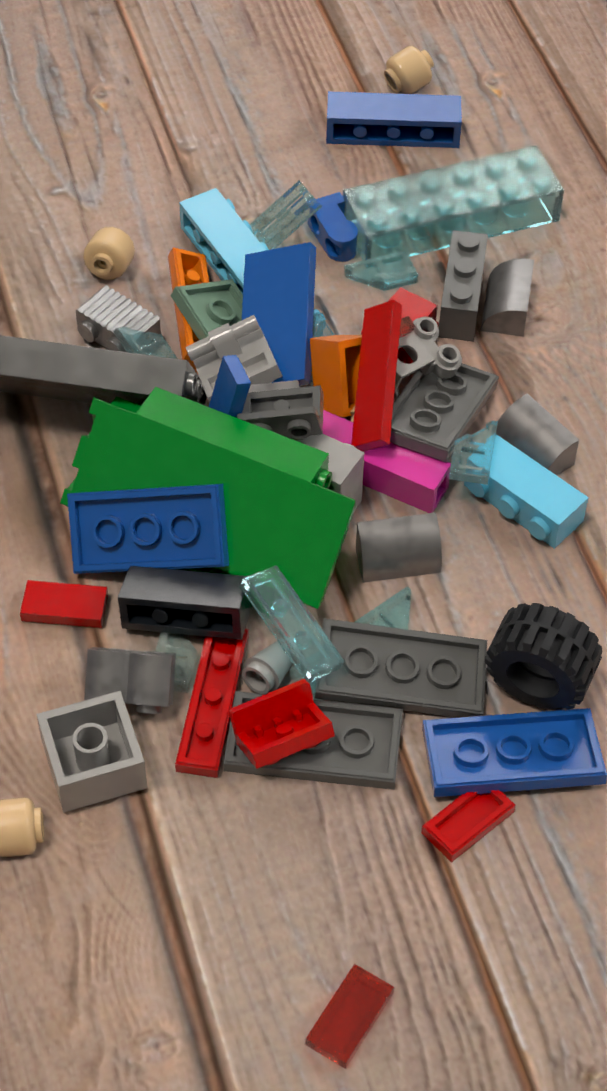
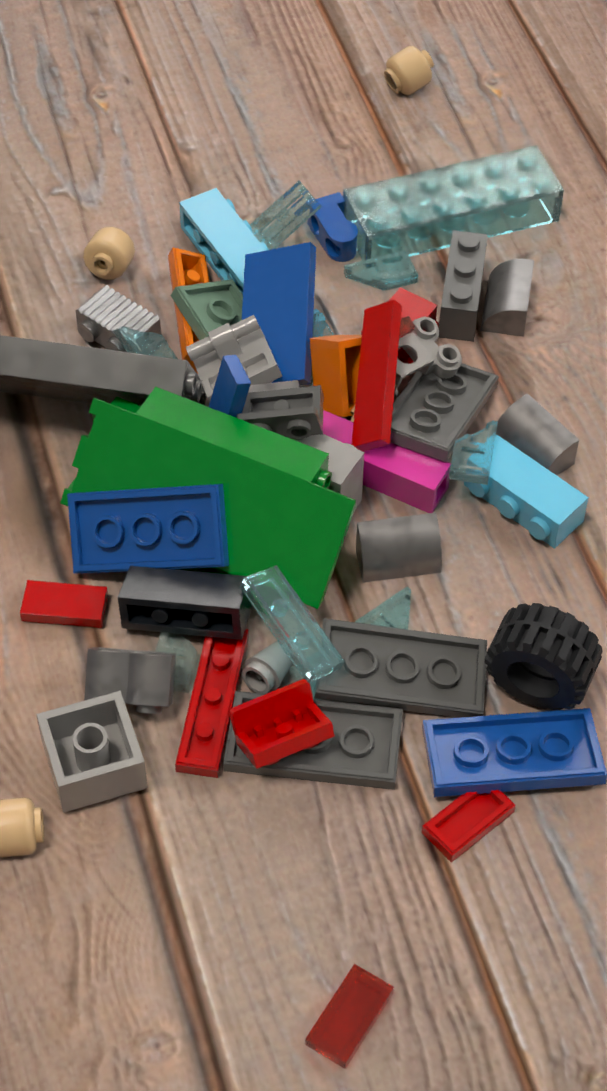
brick [326,91,462,148] -> none

